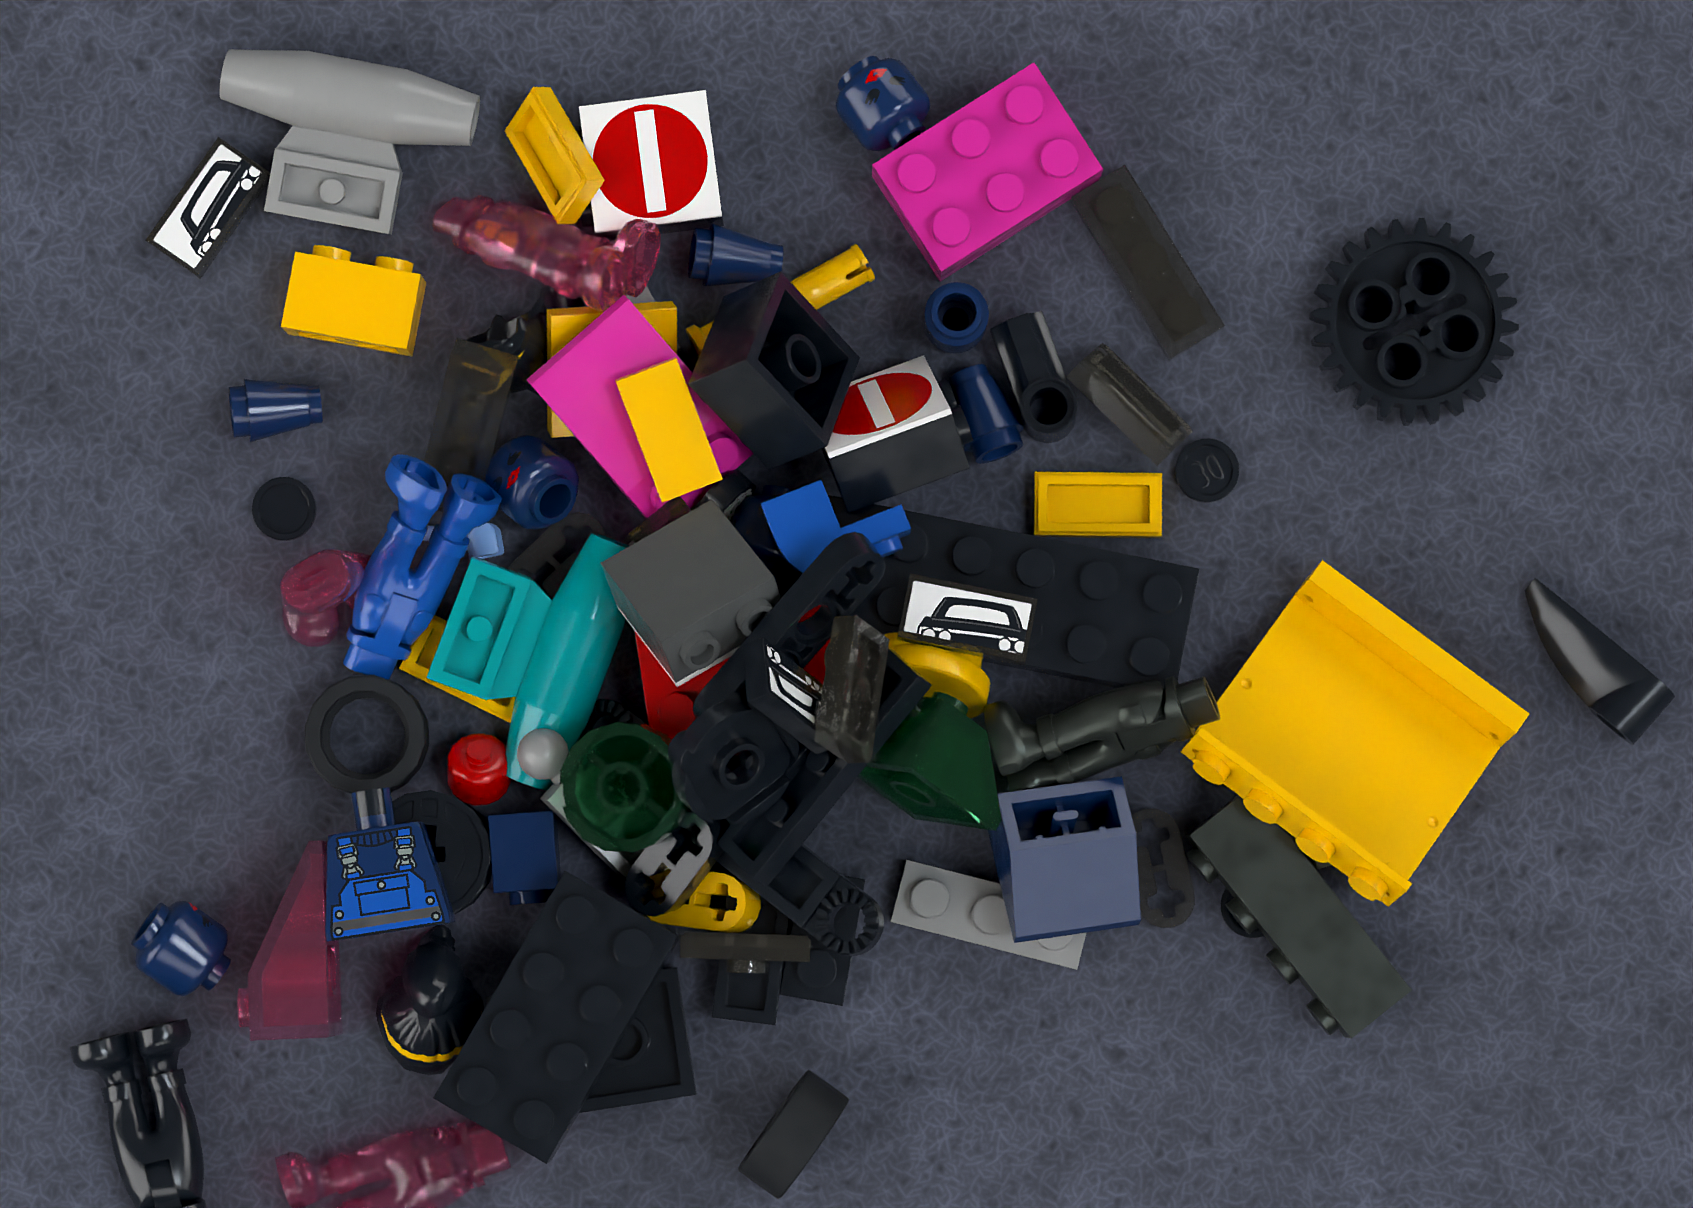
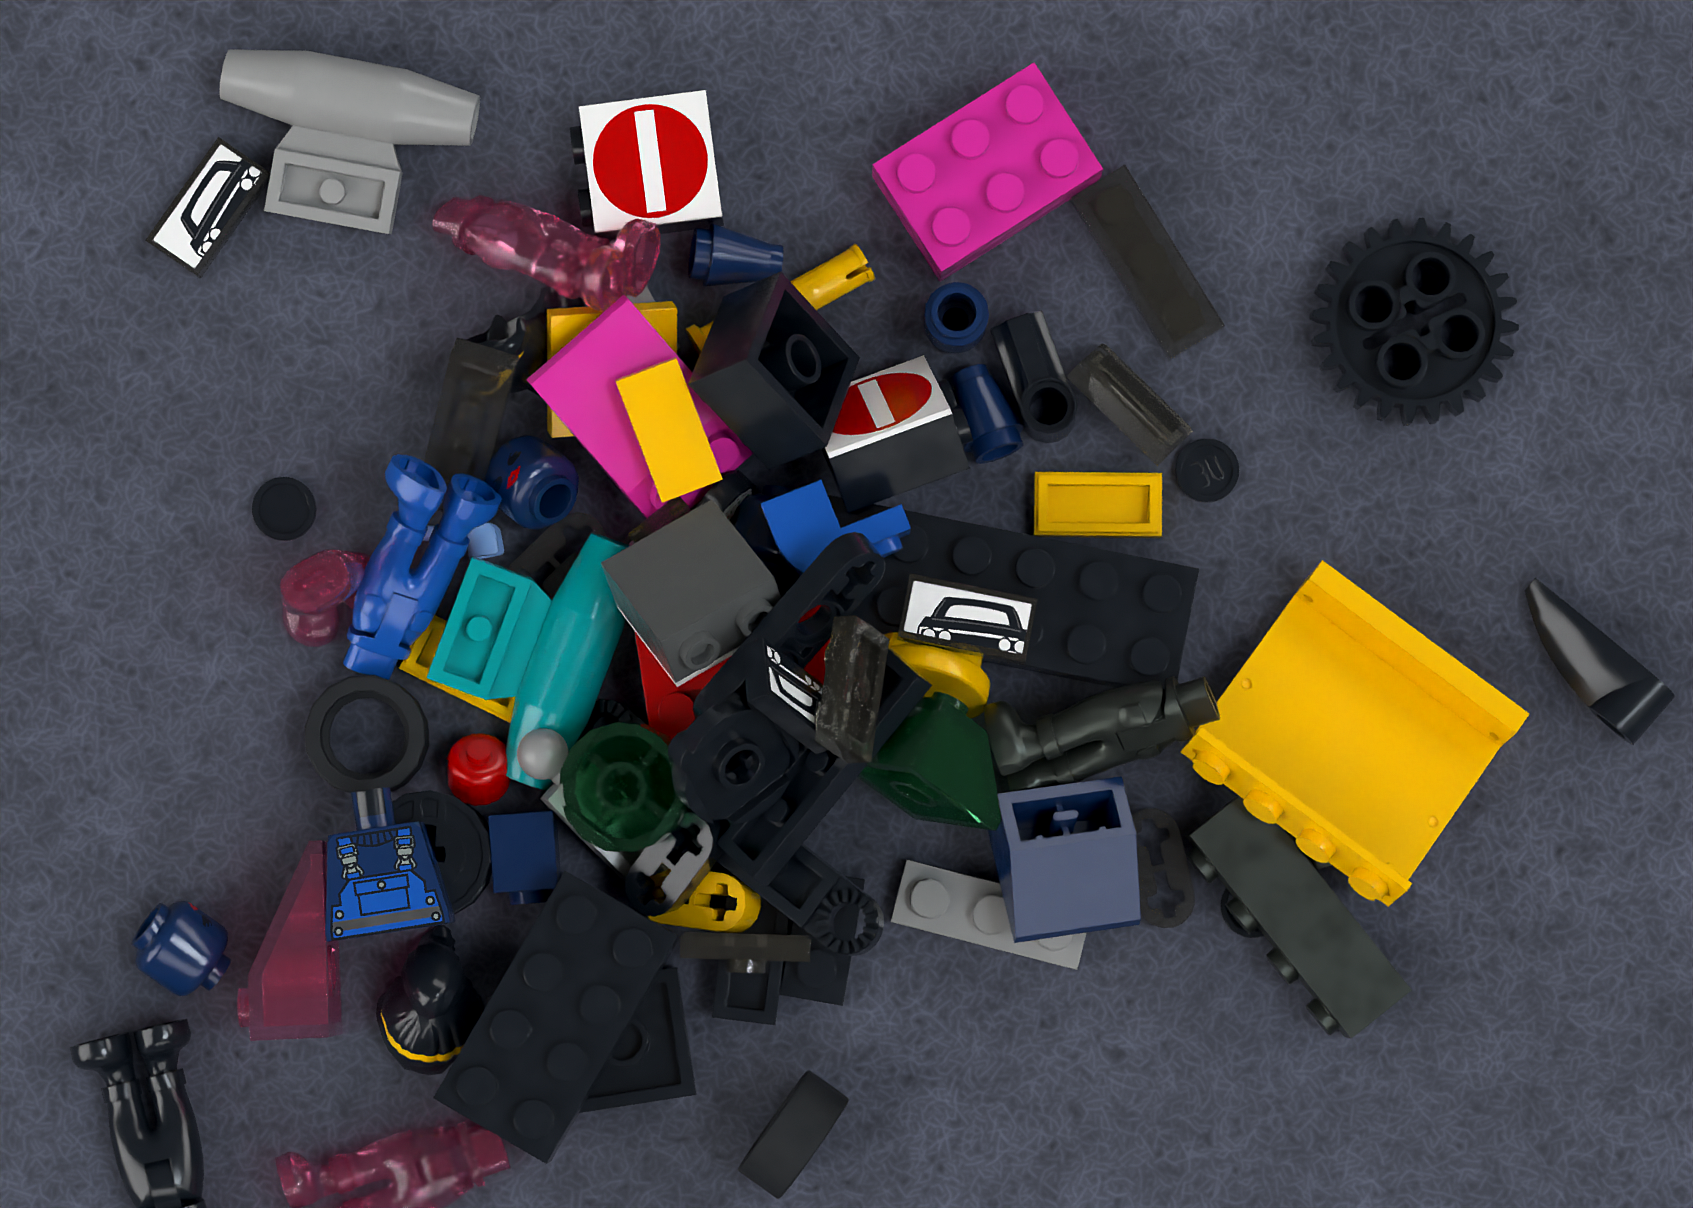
dark blue cone [229,379,323,442] -> none
yellow brick [281,245,426,357] -> none
yellow tile [504,87,605,224] -> none
dark blue head [836,56,930,151] -> none

